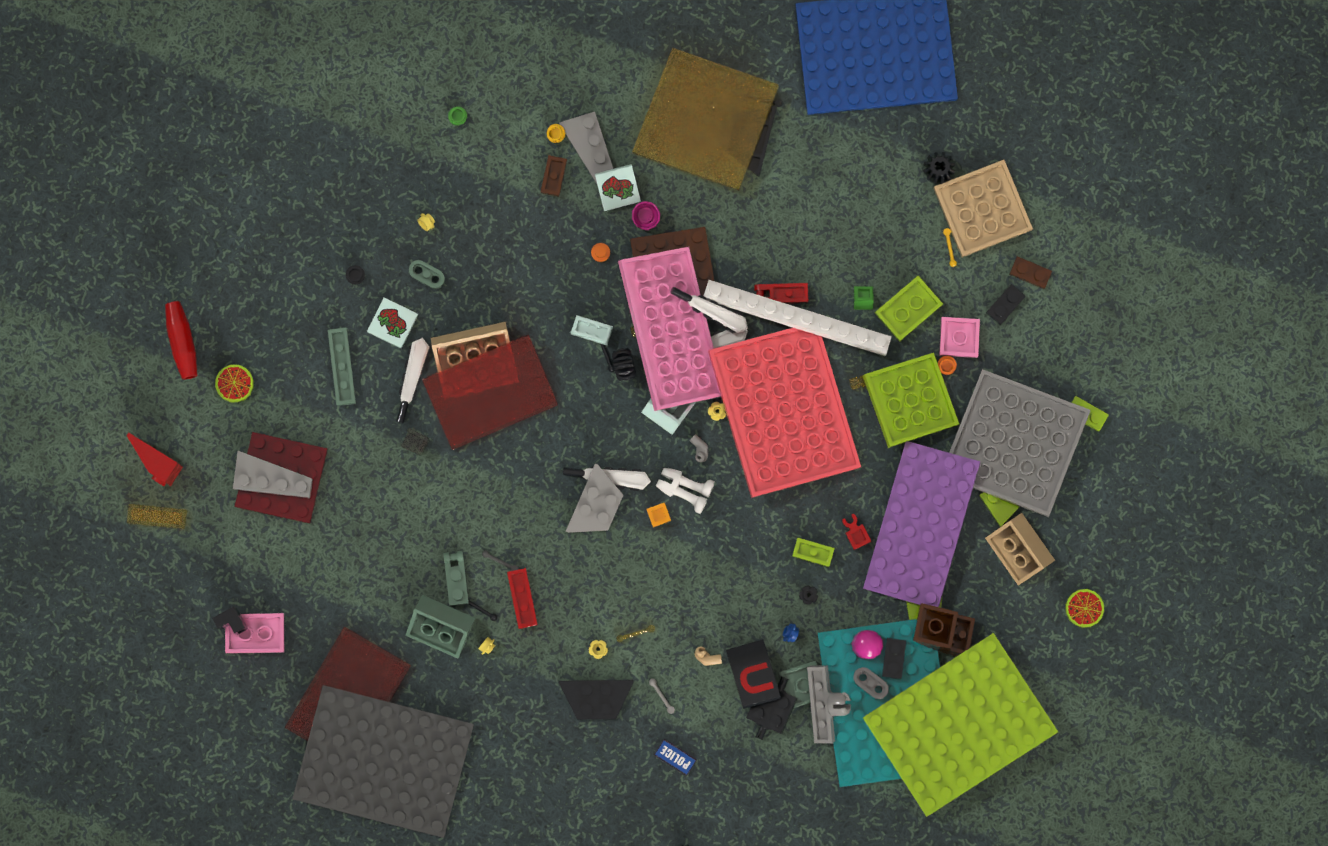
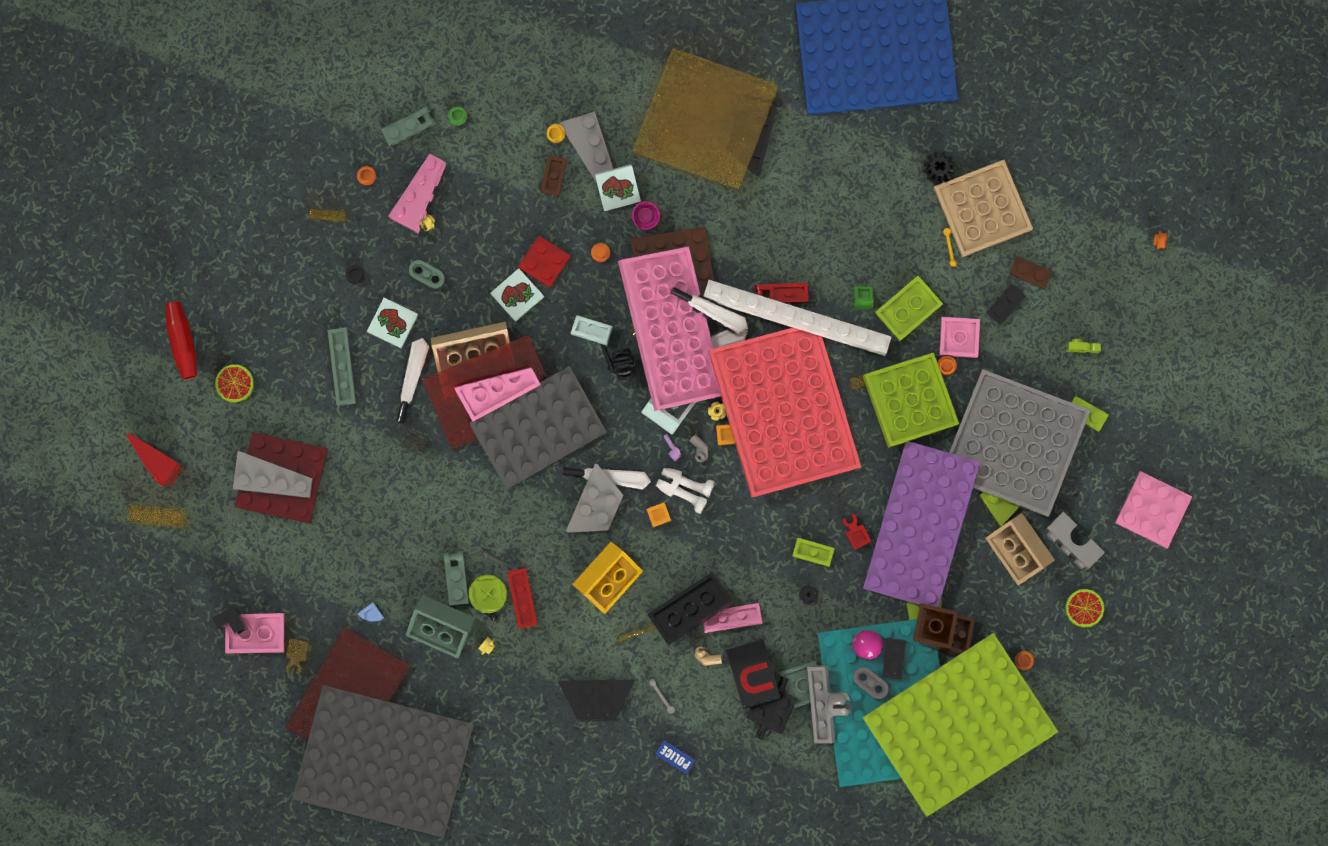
light yellow plate [589,640,608,659] -> none
blue plate [783,623,799,642] -> none
none -> clear yellow plate [286,639,309,674]
none -> clear yellow axle [309,208,347,222]
none -> orange plate [357,166,376,185]
none -> light blue tile [357,602,384,622]
none -> sand green plate [381,106,437,147]
none -> bright pink wing [388,154,446,234]
none -> bright pink wing [454,367,541,421]
none -> dark grey plate [468,365,607,489]
none -> lime tile [469,575,507,614]
none -> light aqua tile [490,268,544,322]
none -> red plate [518,236,571,288]
none -> yellow slope [572,542,643,614]
none -> black plate [648,572,733,646]
none -> lavender hand [663,434,681,461]
none -> bright pink plate [703,603,762,633]
none -> light orange plate [716,425,735,446]
none -> orange plate [1014,651,1034,670]
none -> light grey arch [1045,512,1105,570]
none -> lime plate [1066,339,1101,353]
none -> bright pink plate [1115,471,1192,549]
none -> orange plate [1154,231,1167,249]

